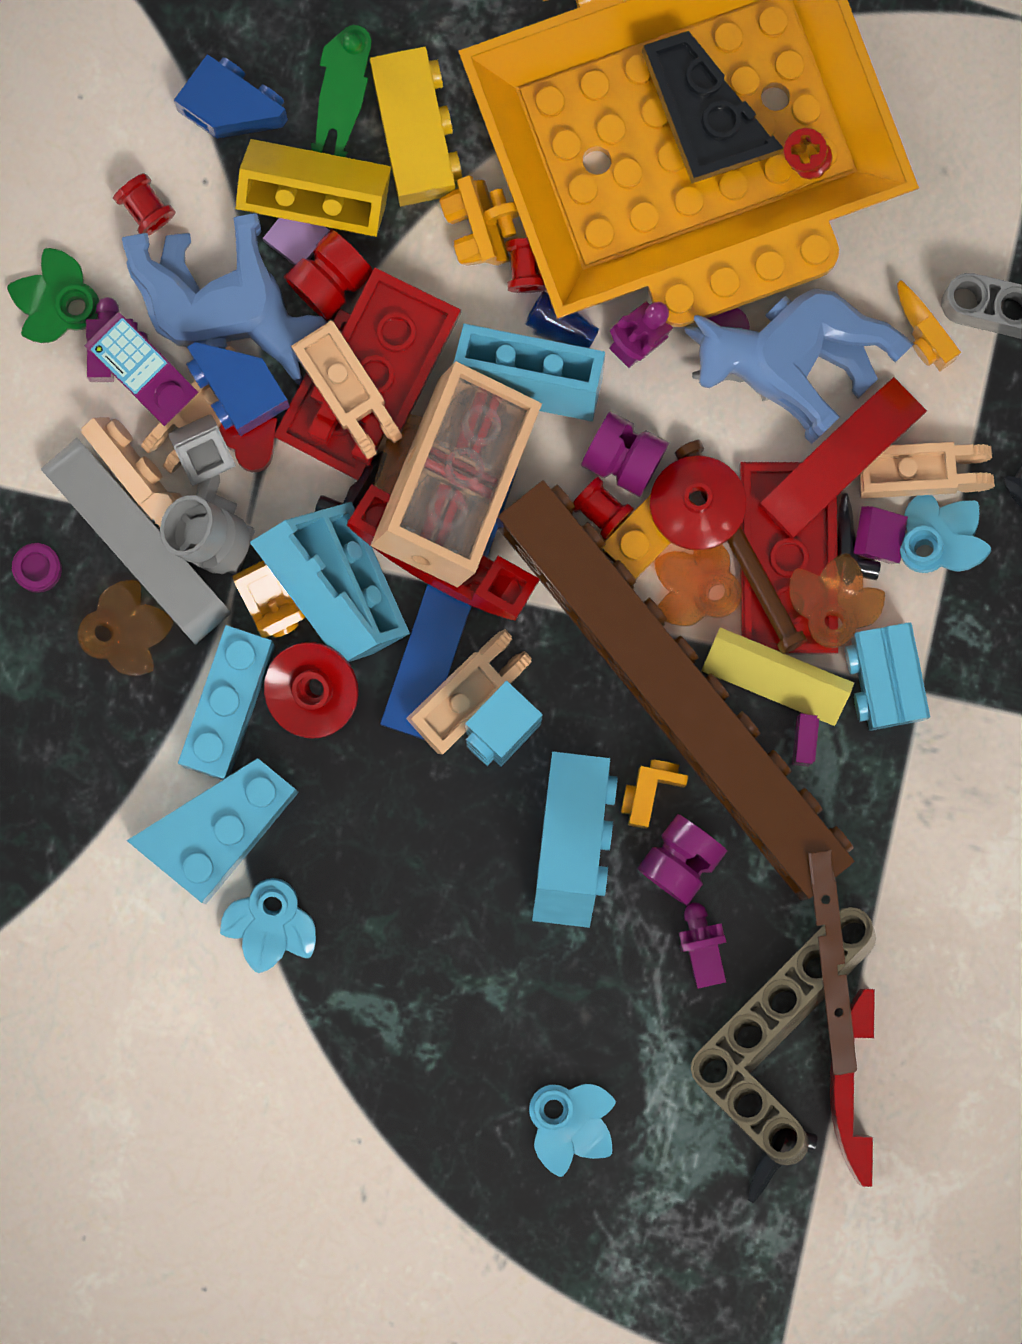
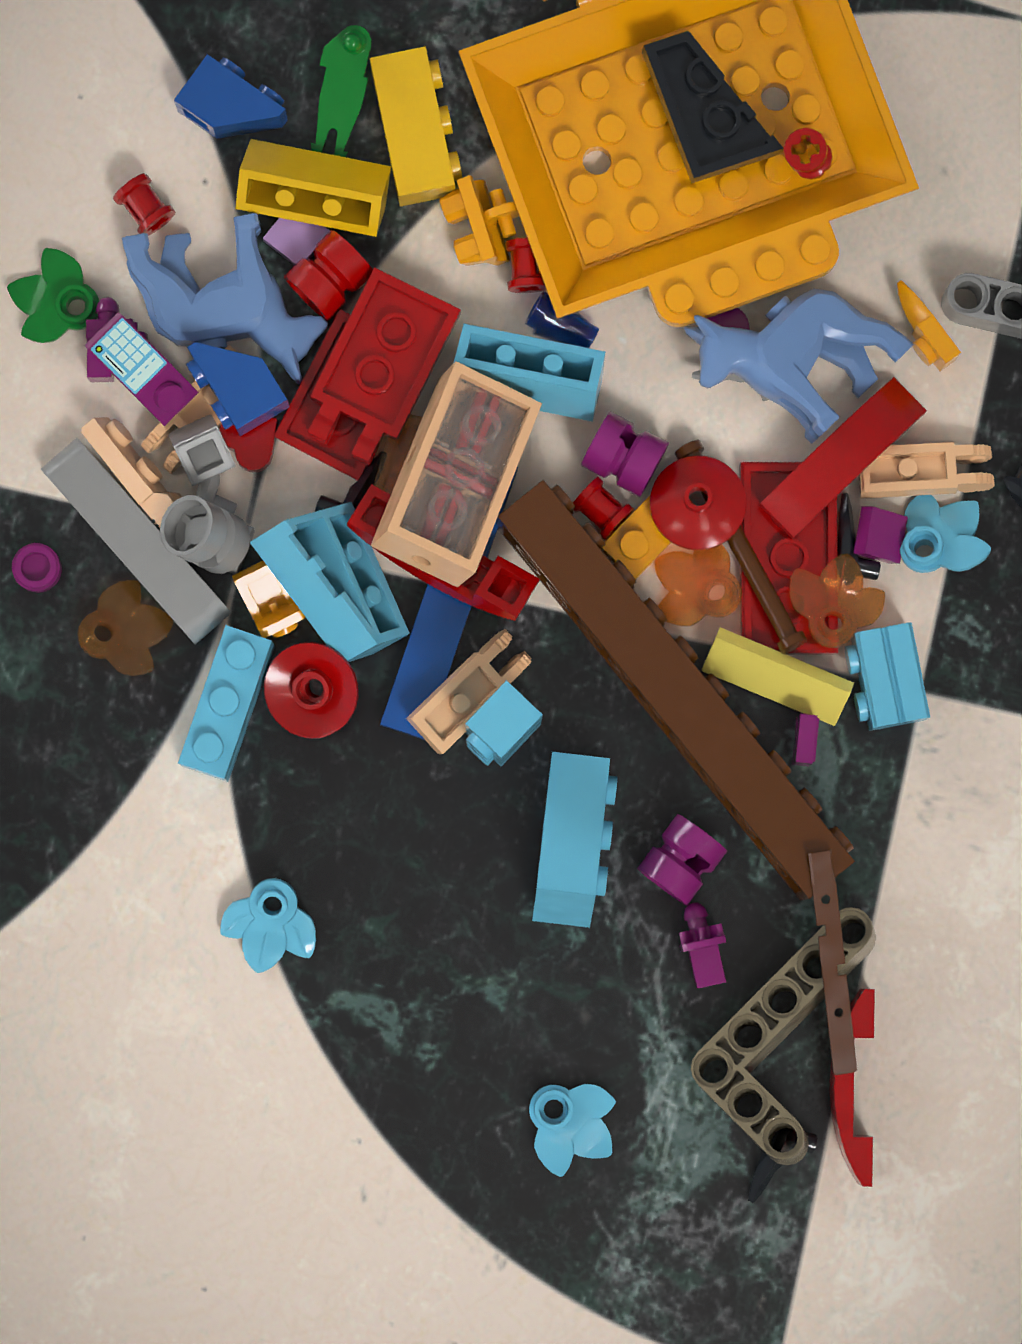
medium azure wedge [127,758,299,904] -> none
light nougat hinge [291,320,403,459] -> none
magenta piece [609,301,673,368] -> none
light orange bracket [621,760,688,829] -> none

